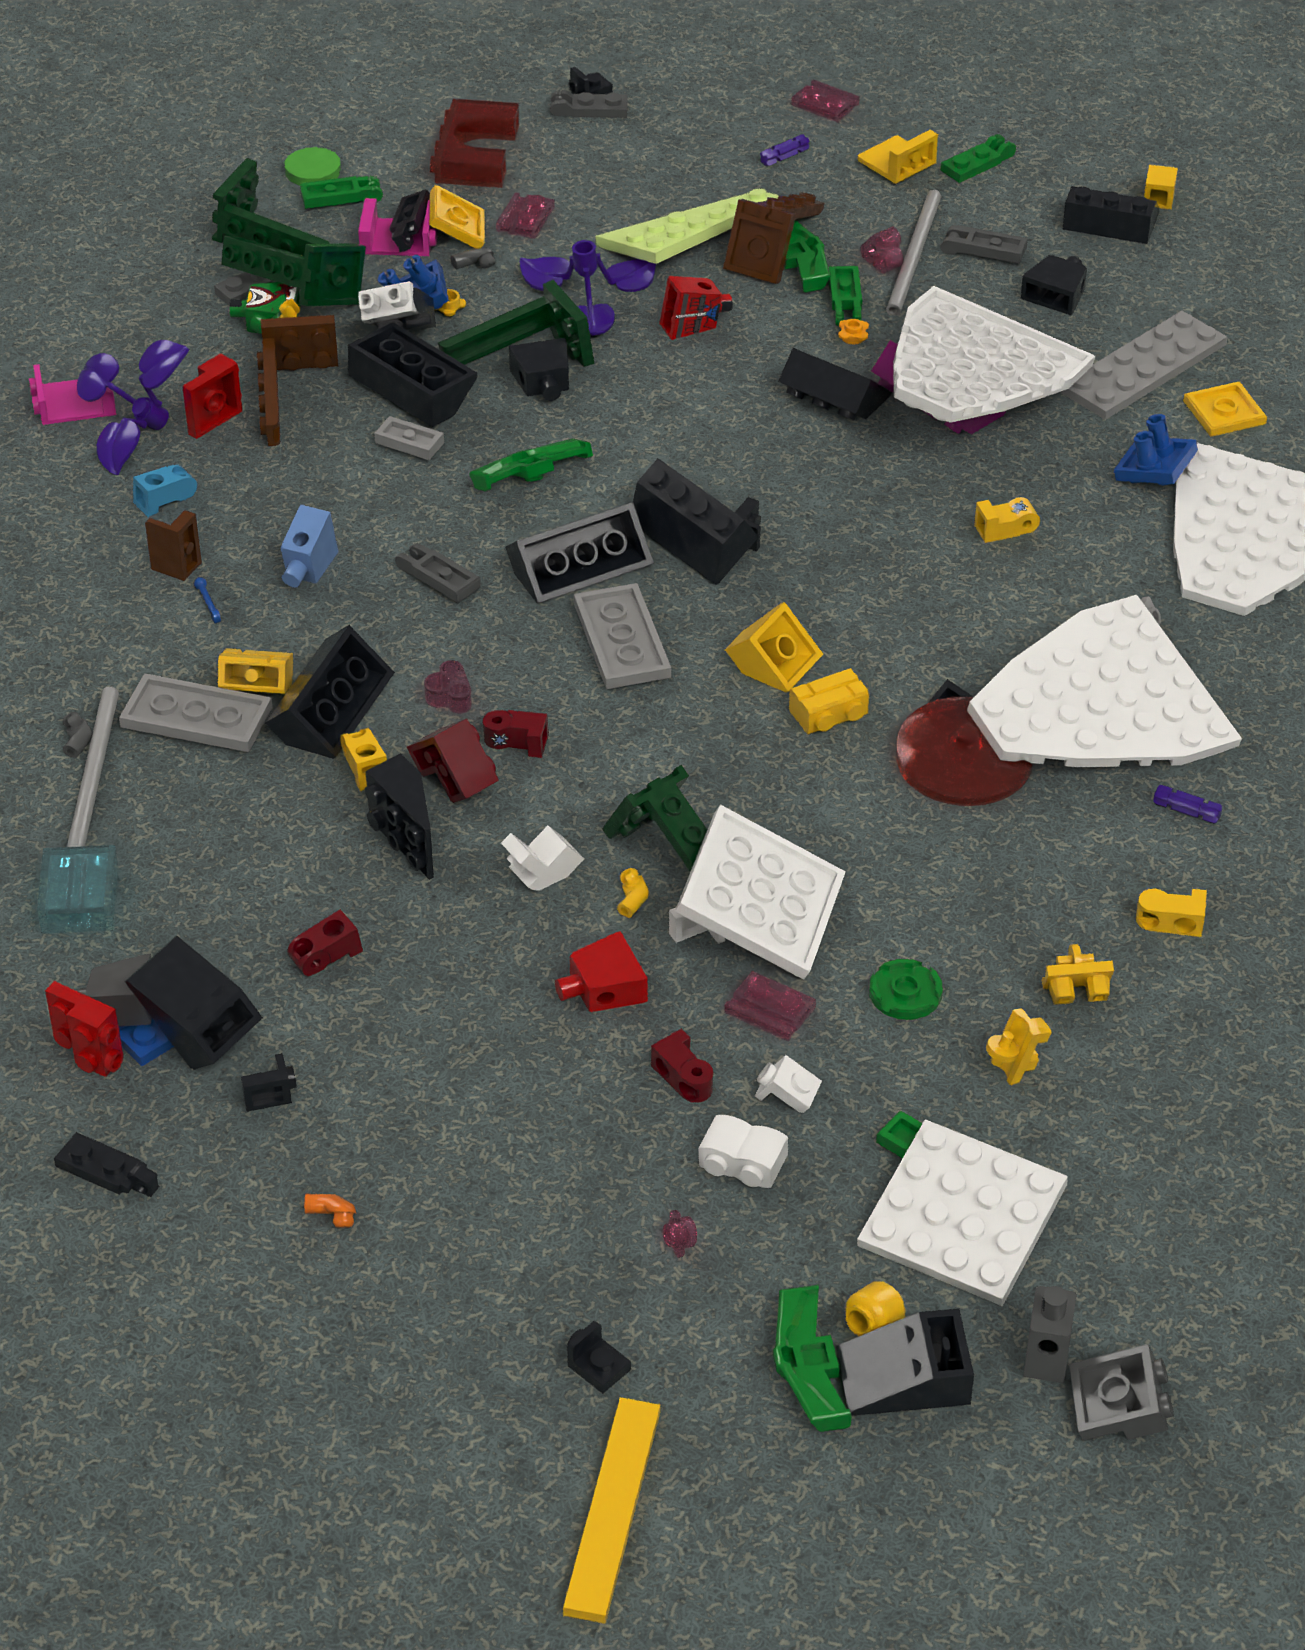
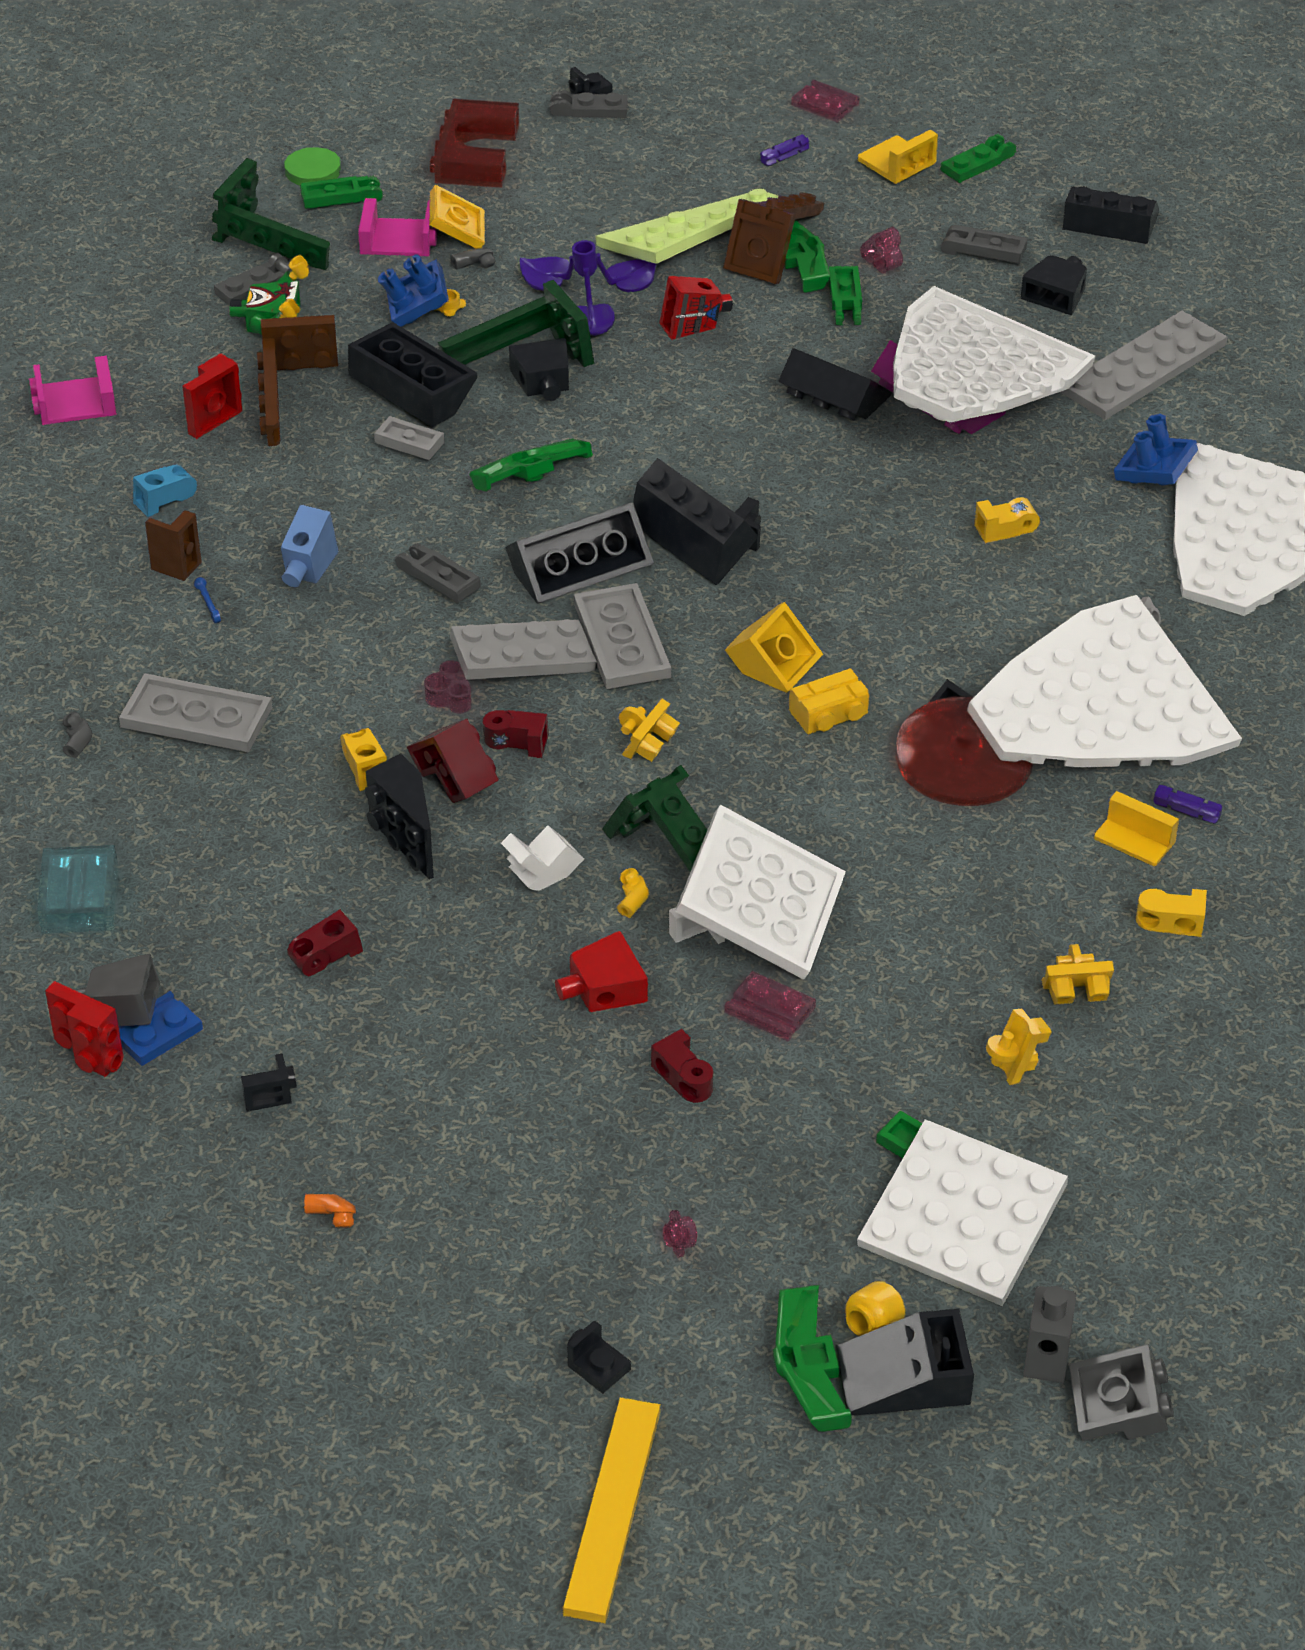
black hinge [54,1132,160,1197] -> none
light grey piece [64,687,119,865] -> none
dark purple plant [77,340,190,475] -> none
black slope [125,936,263,1070] -> none
yellow brick [218,648,293,694] -> none
dark green bracket [221,236,366,306] -> none
black slope [265,625,395,759] -> none
white hips [358,281,436,332] -> none
black hinge [389,189,430,252] -> none
clear pink plate [496,192,555,239] -> none
white brick [698,1115,788,1188] -> none
white bracket [755,1055,822,1113] -> none
light orange plate [838,319,869,344] -> none
green tile [869,959,943,1020] -> none
light grey piece [886,190,941,316] -> none
yellow brick [1144,165,1178,210] -> none
yellow tile [1183,381,1267,437] -> none
none -> light grey plate [450,619,597,680]
none -> yellow hips [619,698,680,762]
none -> yellow panel [1094,791,1179,866]

